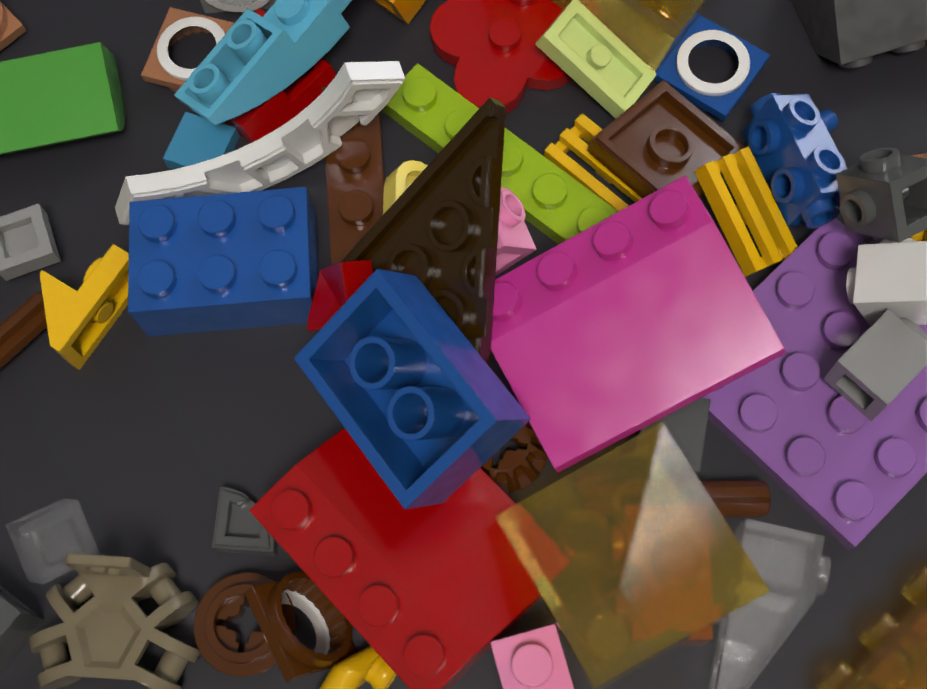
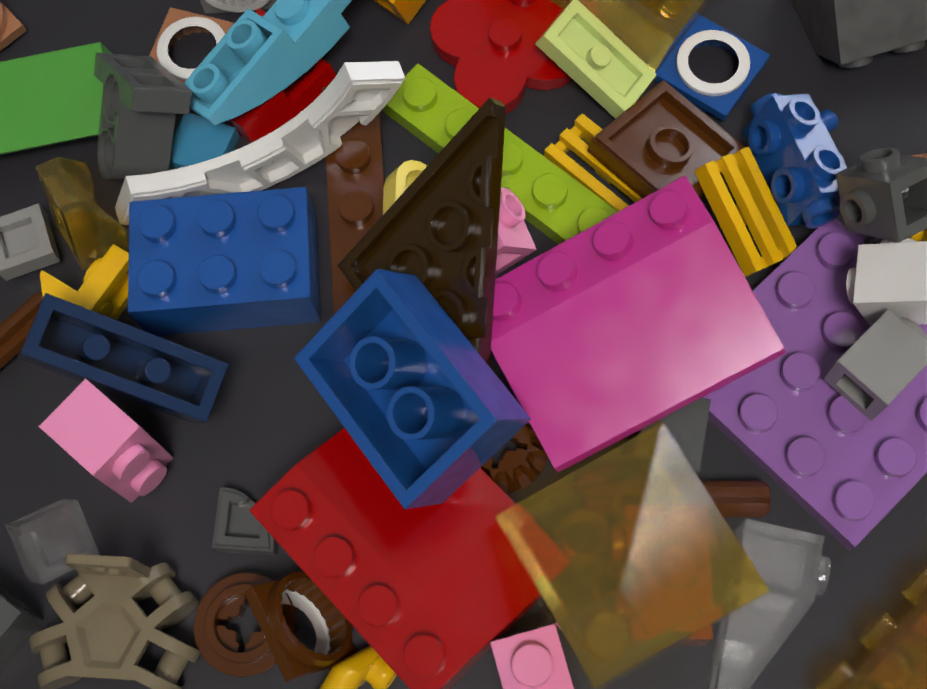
red slope [307,260,373,332] -> none
none -> dark blue brick [17,293,229,423]
none -> clear yellow slope [36,157,129,270]
none -> bright pink brick [39,378,174,503]
none -> dark grey tile [94,52,192,180]

